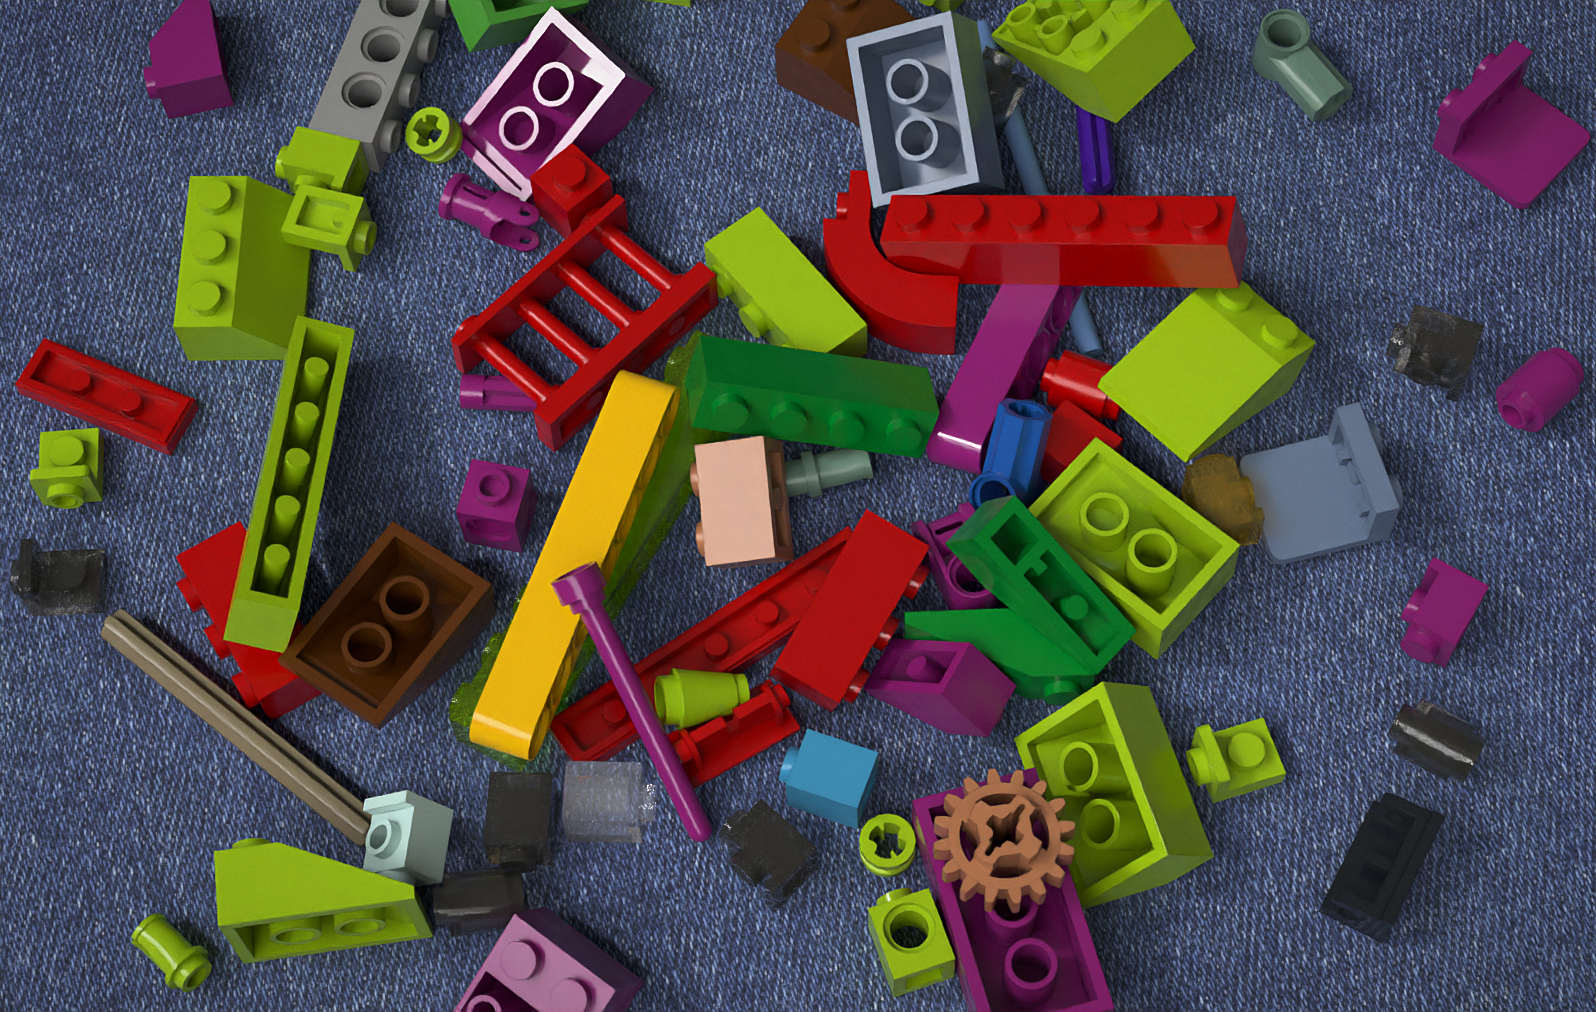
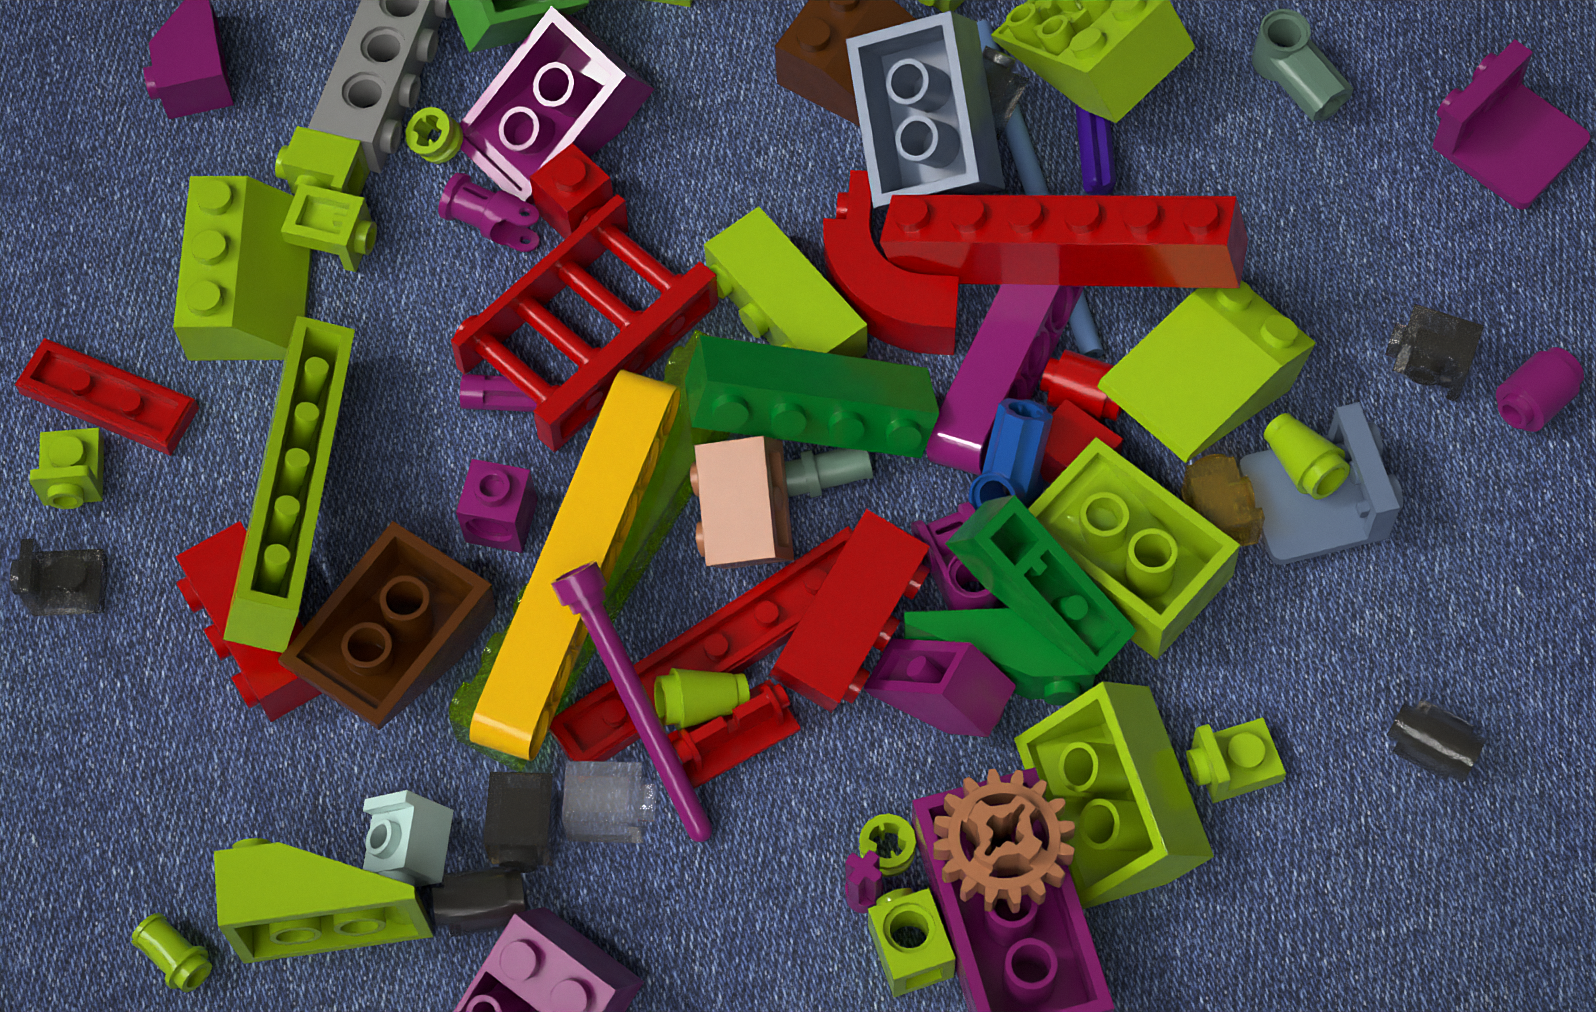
dark tan axle [100,609,372,847] -> none
clear smoke brick [718,799,818,912] -> none
dark azure brick [779,728,879,829] -> none
black hinge [1318,792,1446,944] -> none
magenta brick [1400,557,1489,668] -> none
none -> magenta piece [845,850,883,914]
none -> lime cone [1263,413,1350,500]

